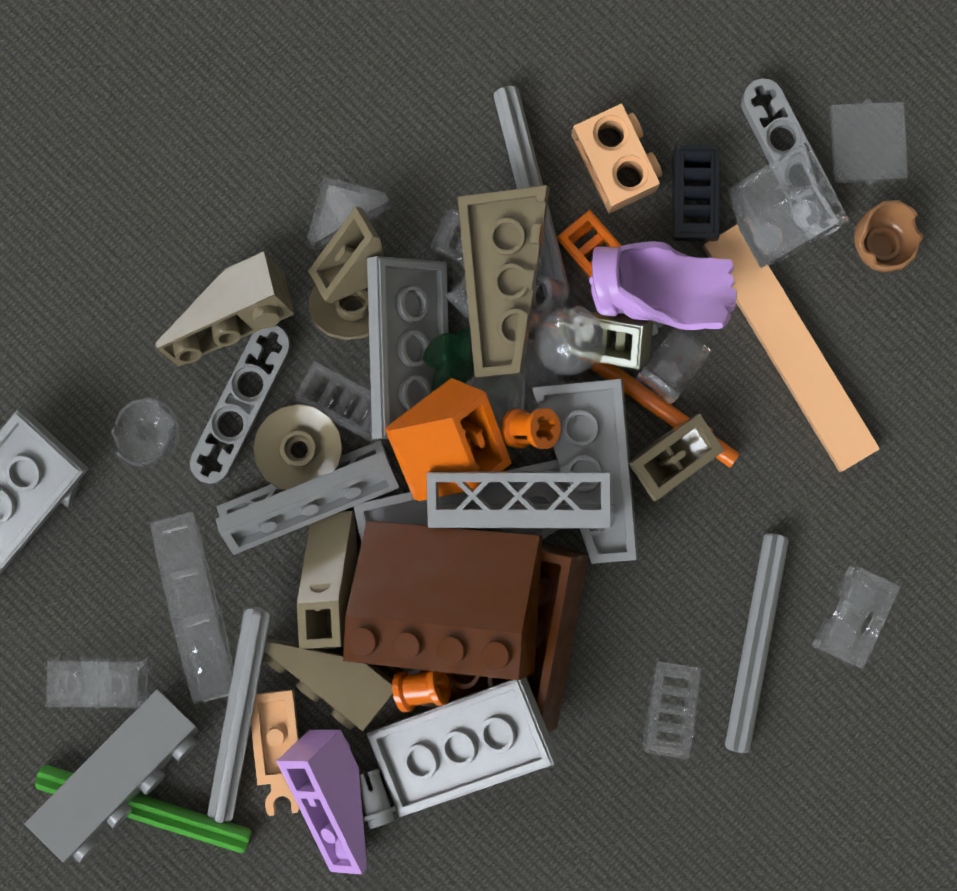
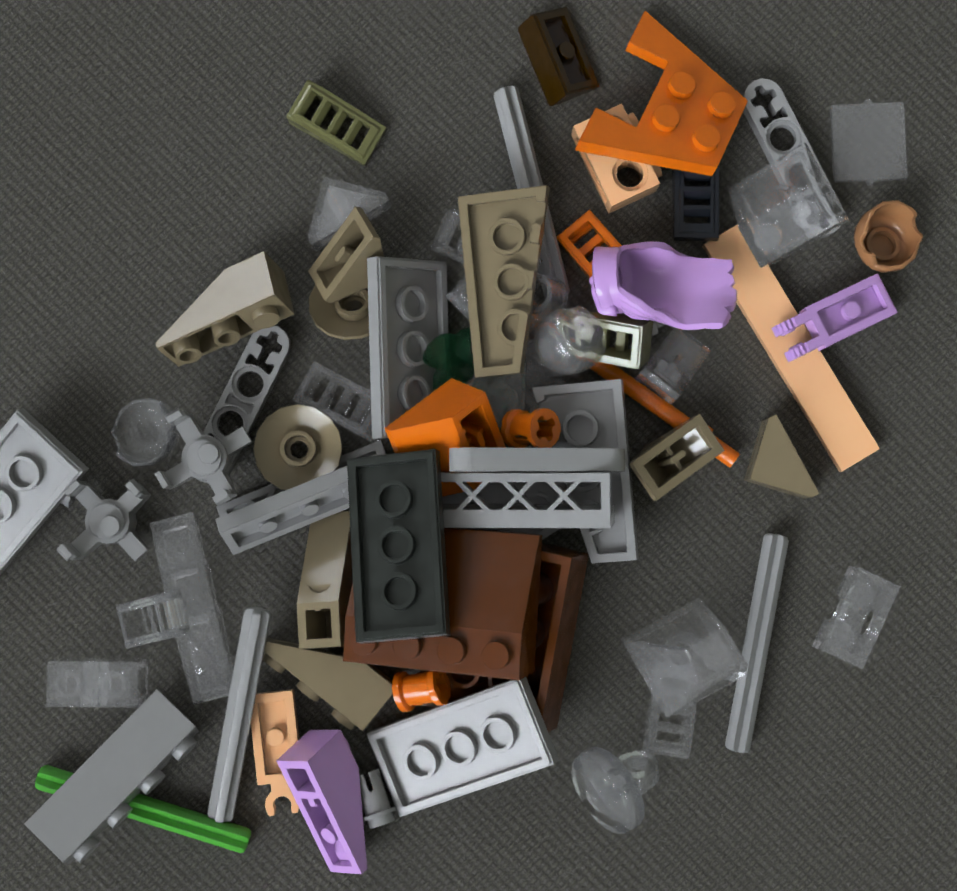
none -> light grey piece [57,479,151,561]
none -> clear slope [116,589,191,649]
none -> light grey piece [154,407,252,507]
none -> olive slope [287,79,387,166]
none -> pearl dark grey tile [347,449,451,644]
none -> light grey beam [449,447,625,472]
none -> dark brown slope [518,7,600,106]
none -> clear tile [572,746,660,835]
none -> orange wing [575,11,748,176]
none -> clear slope [622,598,748,719]
none -> dark tan slope [744,414,820,499]
none -> lavender hinge [771,273,898,362]

